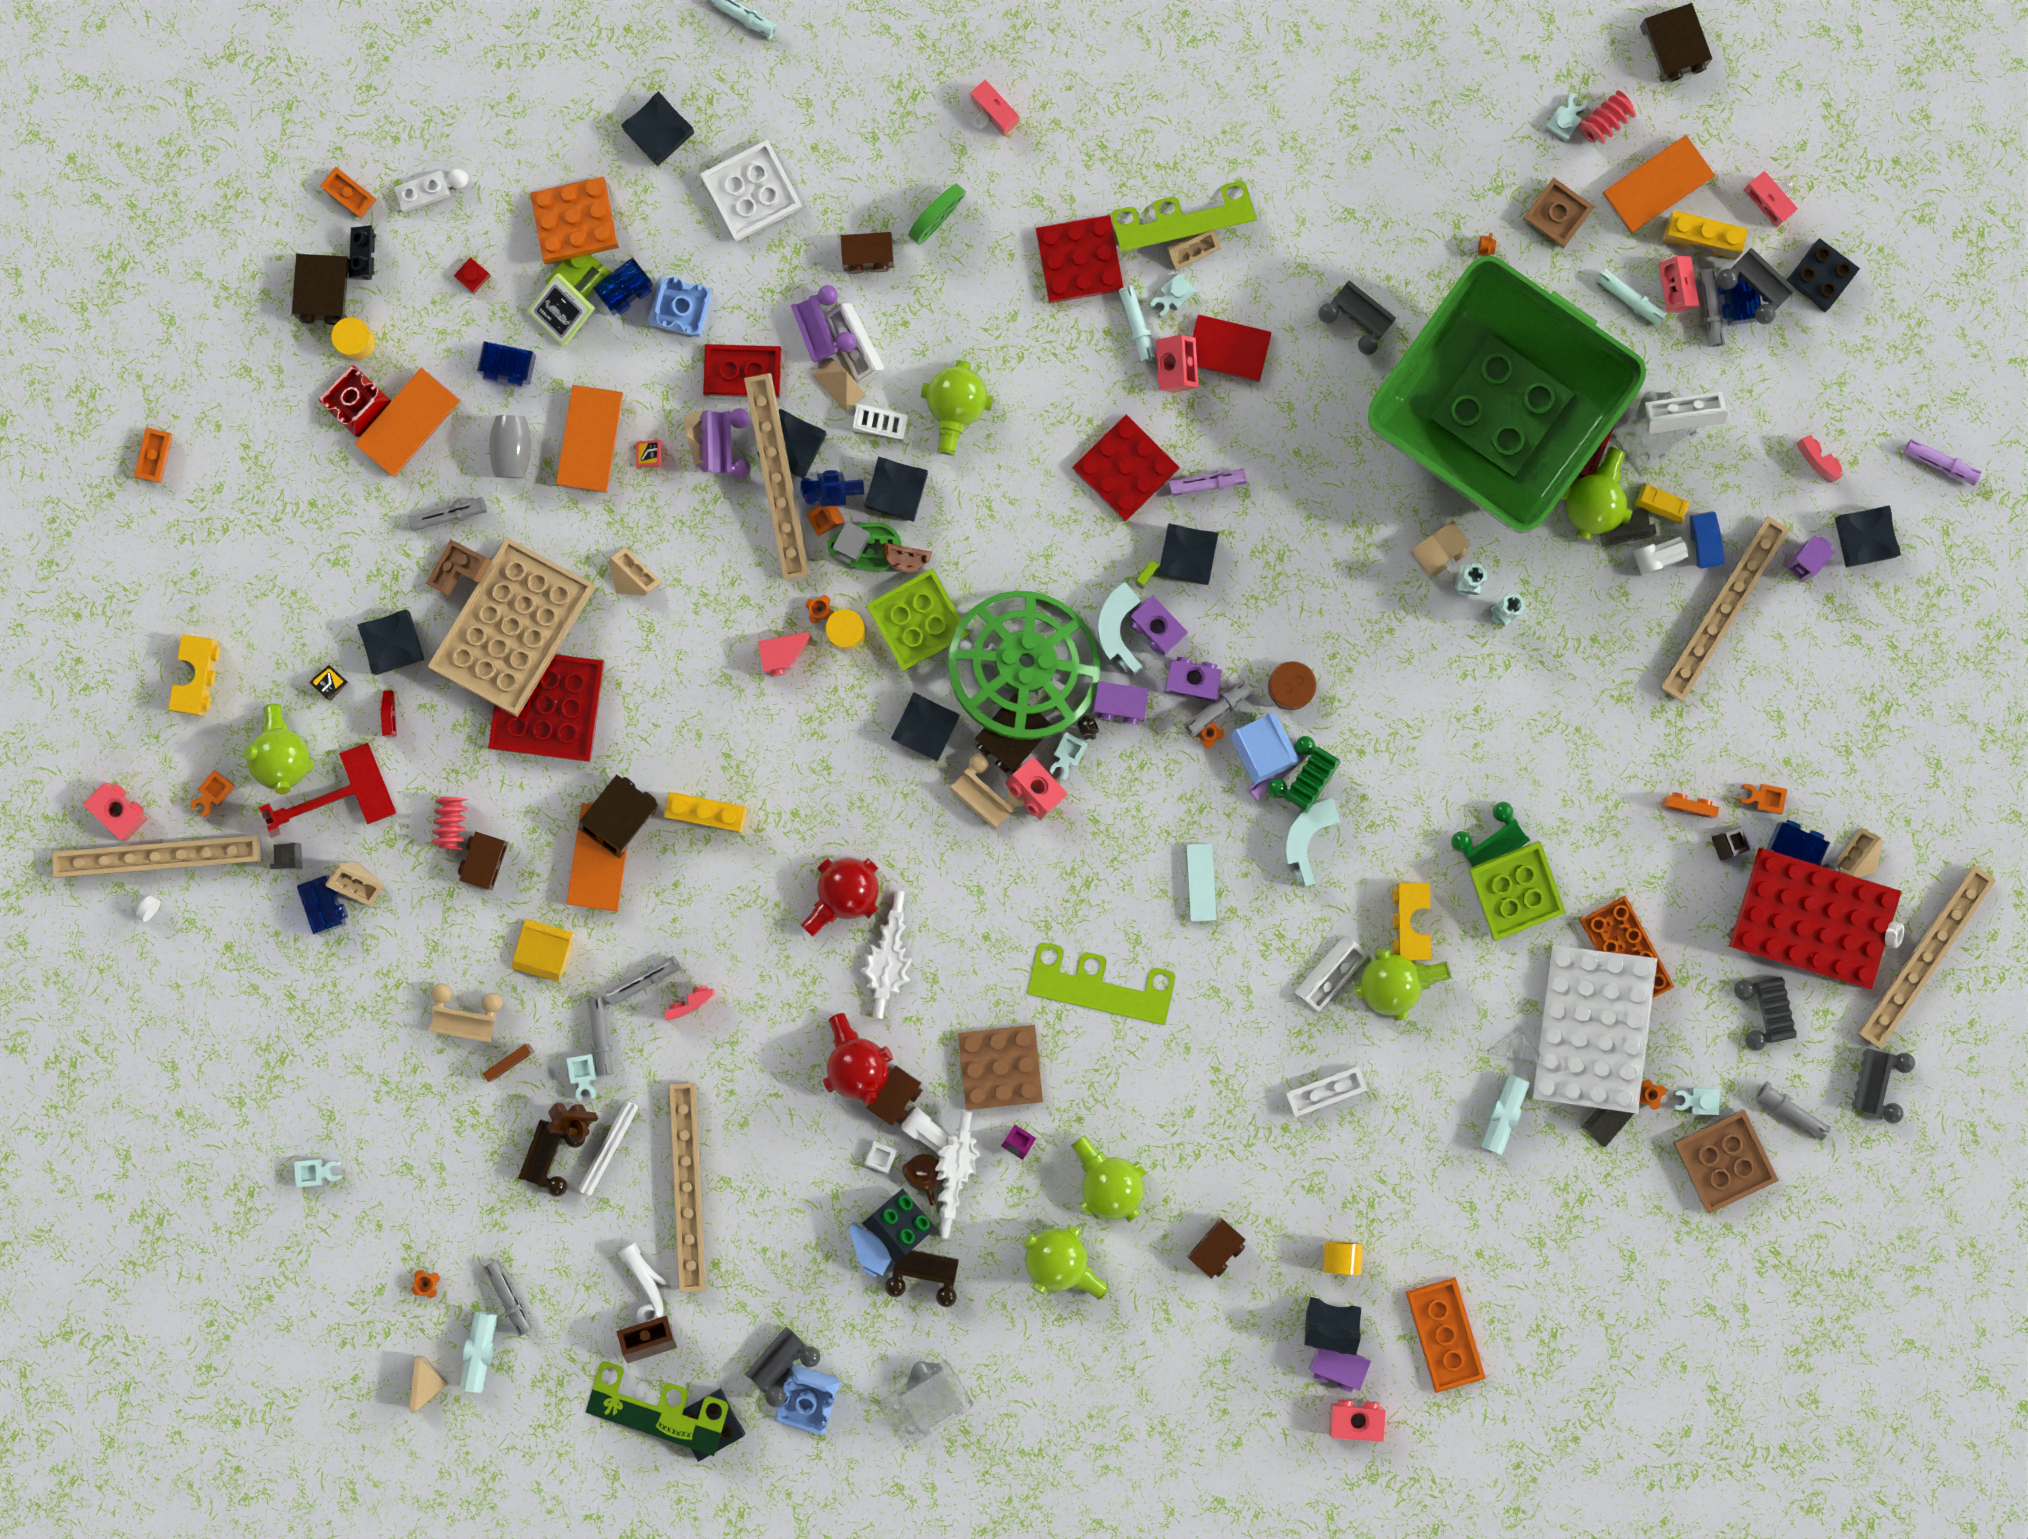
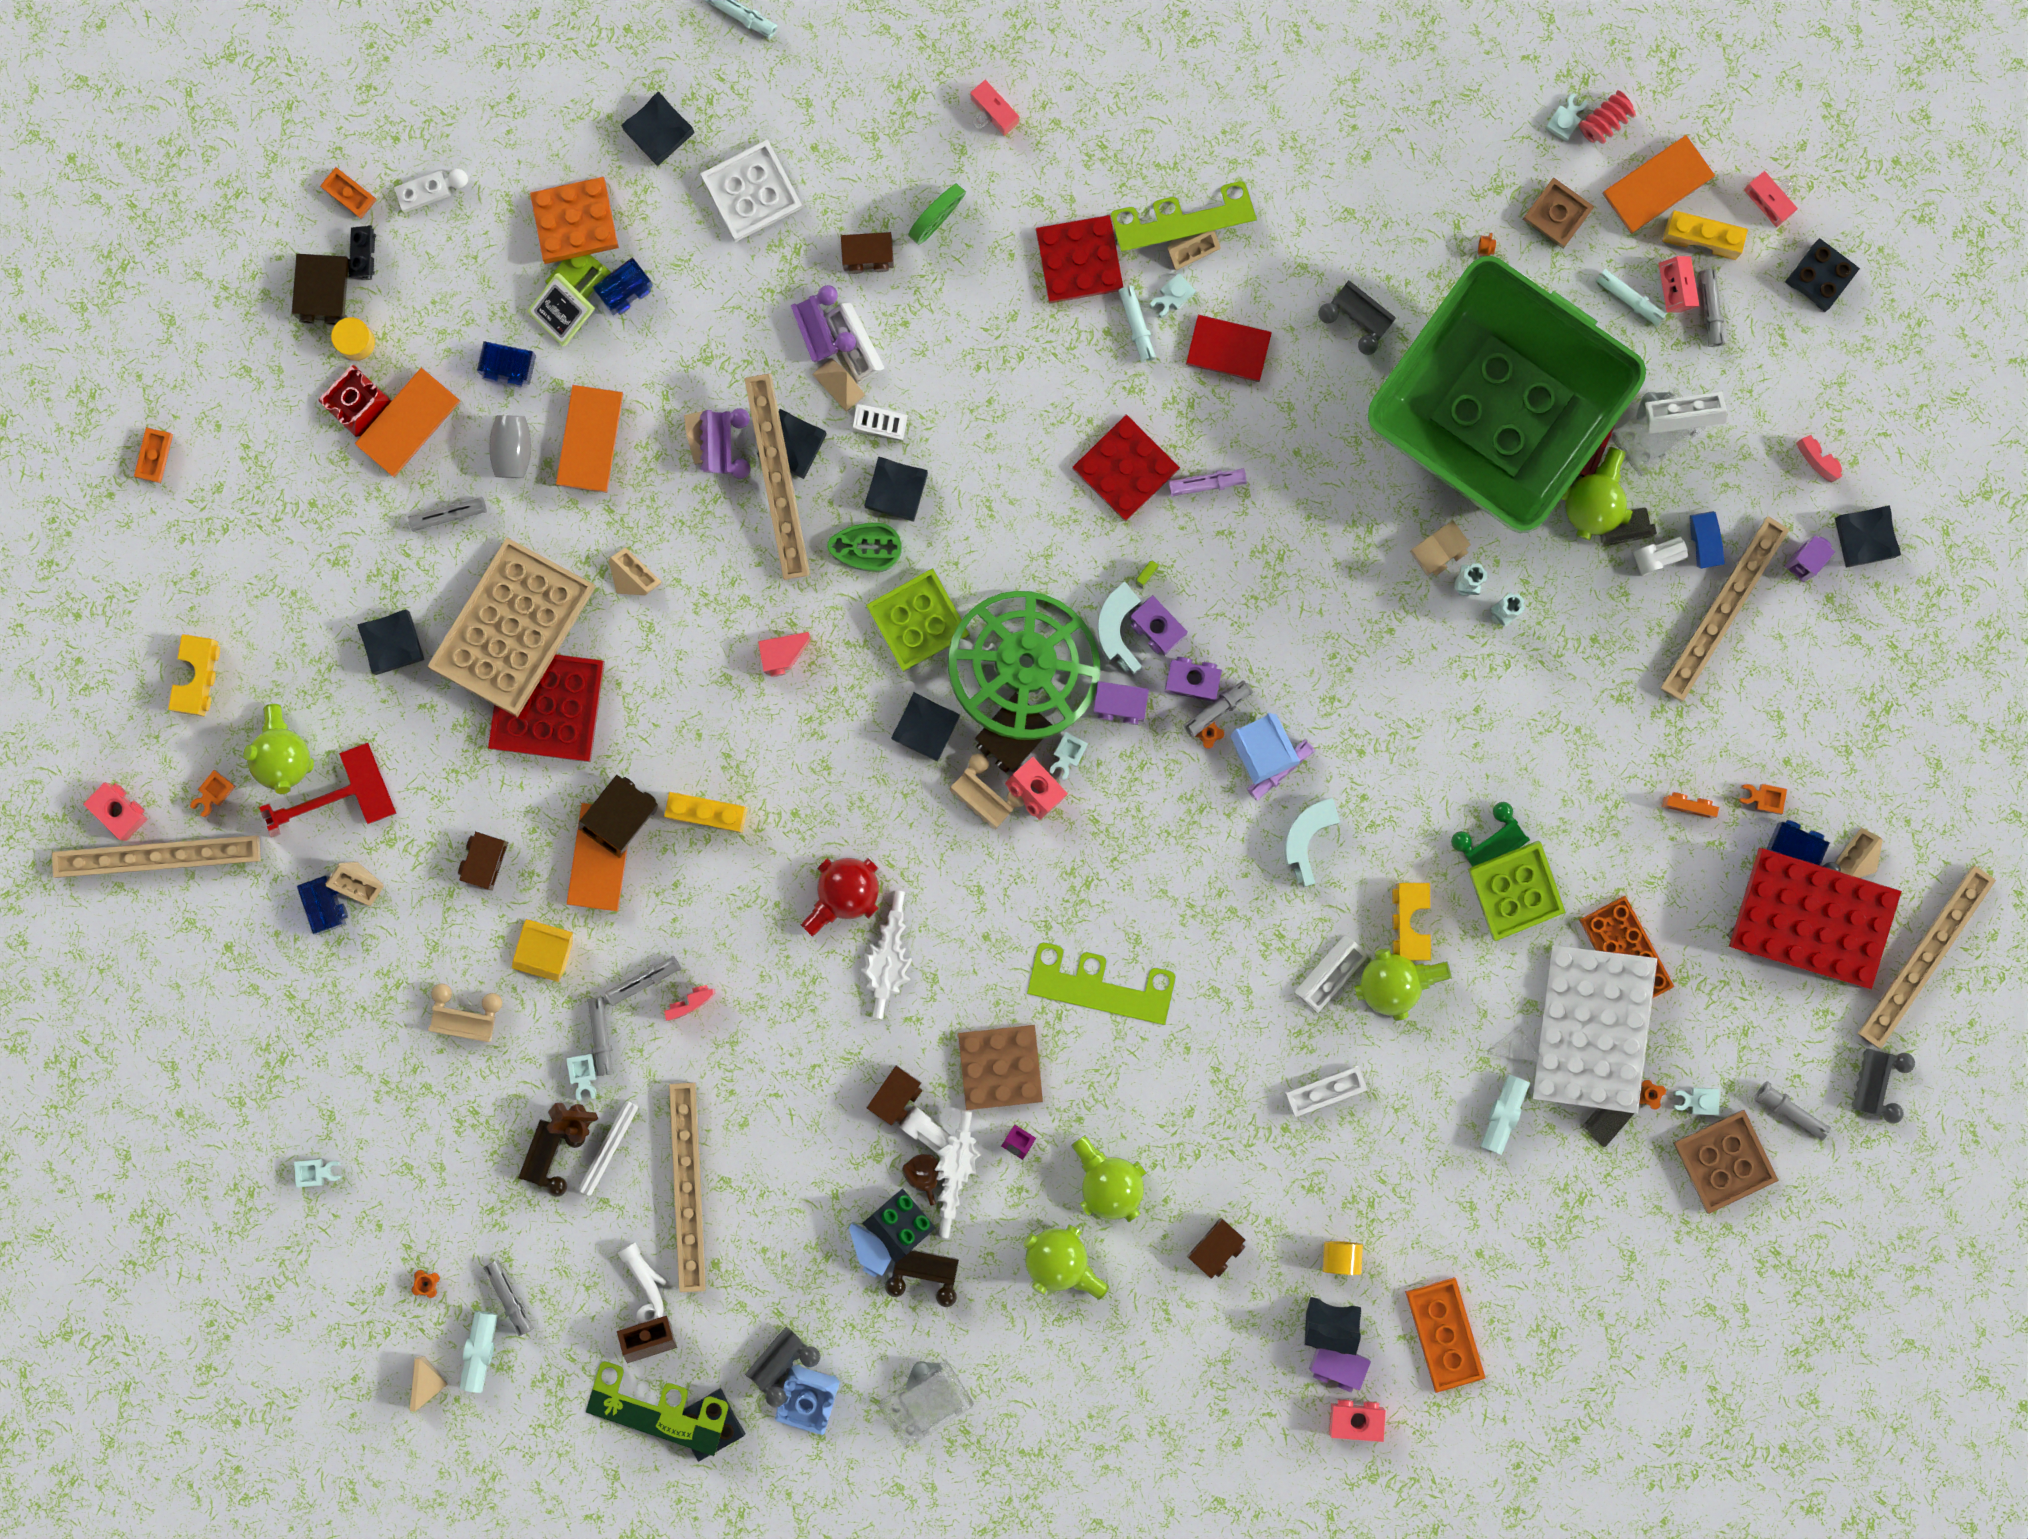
white tile [136,895,160,922] -> none
clear smoke panel [270,842,302,871] -> none
slope [309,665,348,701] -> none
red tile [380,690,397,738] -> none
medium nougat plate [426,539,491,596] -> none
coral piece [431,797,469,850] -> none
red plate [454,257,491,294] -> none
dark orange tile [482,1044,534,1082] -> none
slope [636,440,662,468] -> none
light blue slope [647,276,712,337] -> none
red tile [703,344,782,398] -> none
clear blue piece [800,470,864,507] -> none
orange plate [805,595,834,623] -> none
orange slope [806,500,845,536] -> none
red piece [823,1013,893,1105] -> none
yellow piece [826,609,866,651] -> none
light grey brick [833,521,871,564] -> none
white tile [864,1141,898,1174] -> none
dark orange tile [883,543,932,573] -> none
lime piece [921,360,993,456] -> none
dark brown plate [1078,715,1099,740] -> none
coral brick [1155,334,1199,393] -> none
black brick [1158,523,1219,585] -> none
light aqua tile [1186,843,1217,922] -> none
green gear [1267,736,1341,813] -> none
dark orange head [1268,661,1317,710] -> none
yellow tile [1634,483,1690,525] -> none
dark brown panel [1640,3,1713,82] -> none
dark brown slope [1712,826,1750,860] -> none
dark grey gear [1717,248,1796,324] -> none
clear blue brick [1718,275,1761,326] -> none
dark grey gear [1734,977,1797,1051] -> none
white tile [1885,921,1904,948] -> none
lavender pin [1904,439,1982,486] -> none

